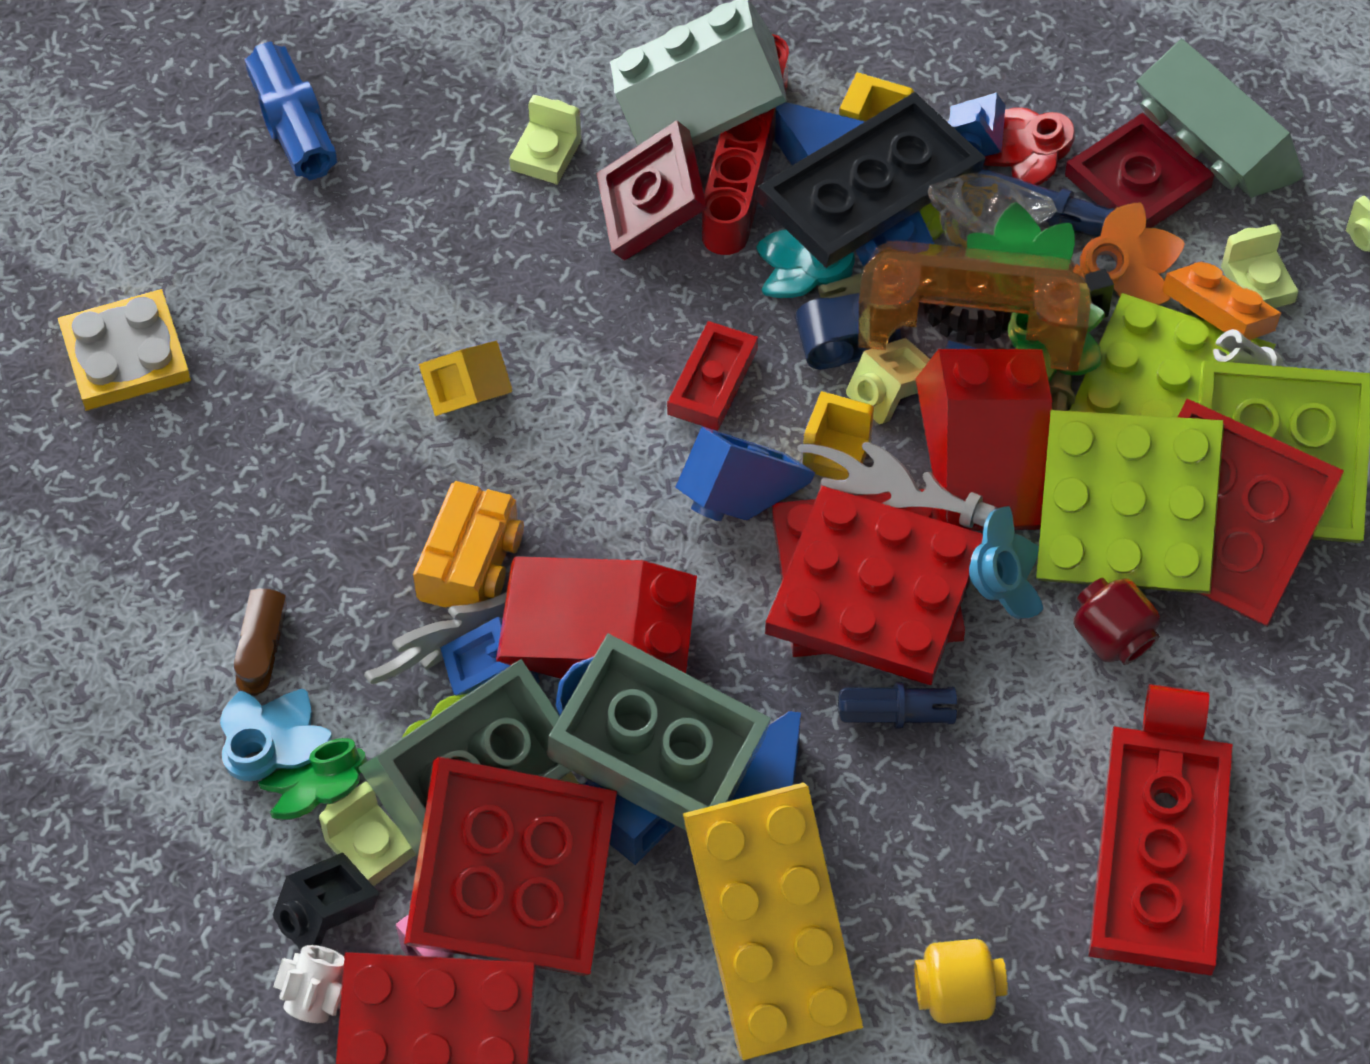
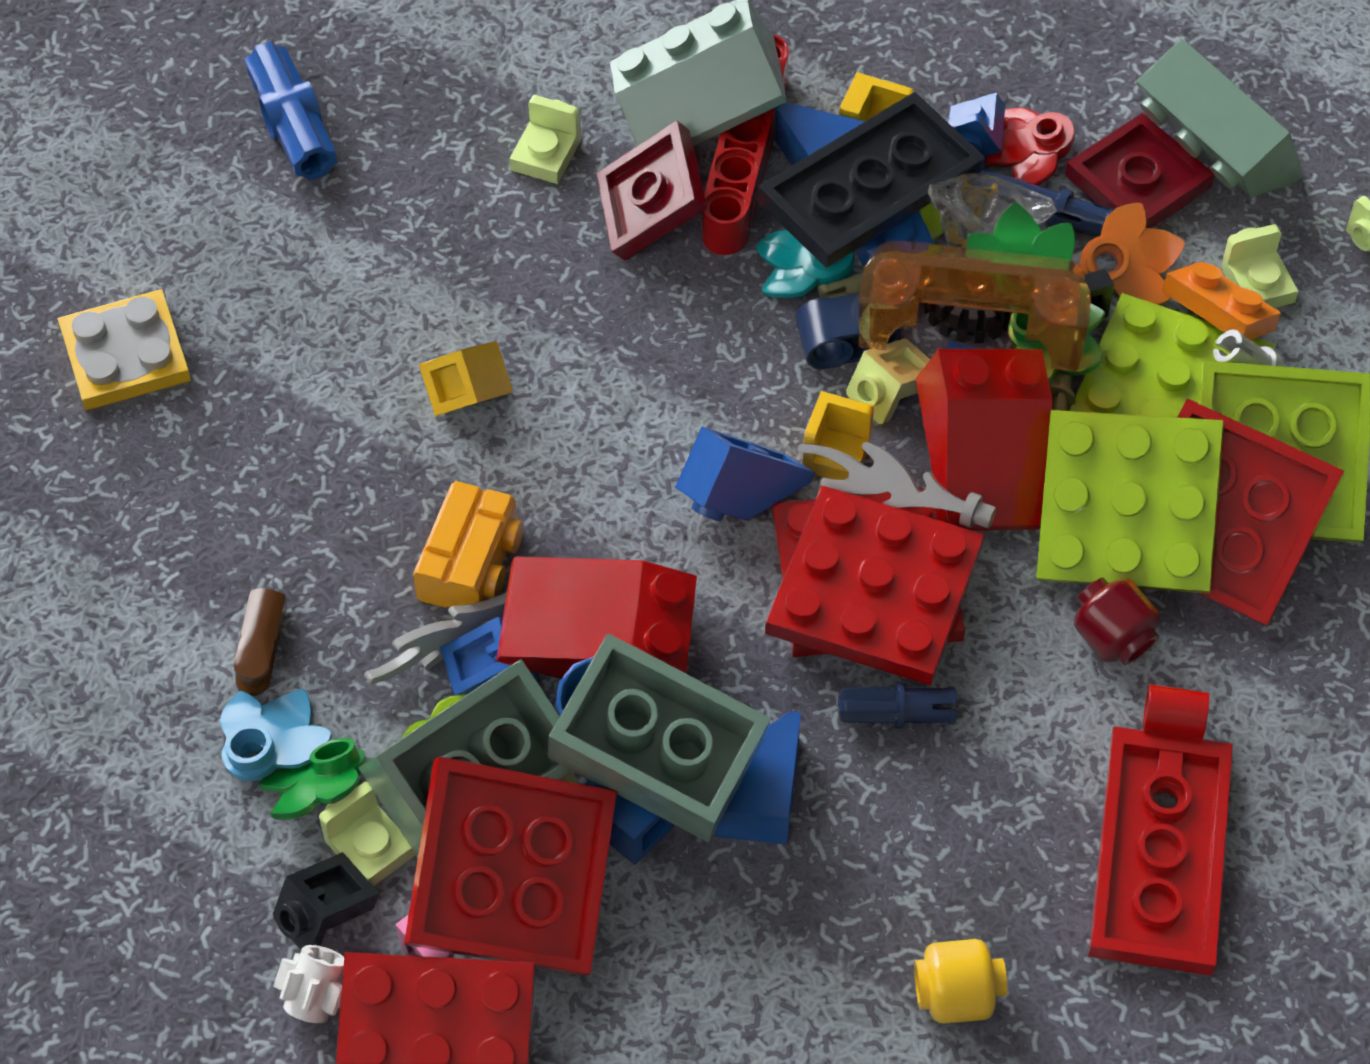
red plate [667,321,758,431] -> none
yellow plate [683,783,863,1060] -> none
dark azure plate [969,506,1043,619] -> none

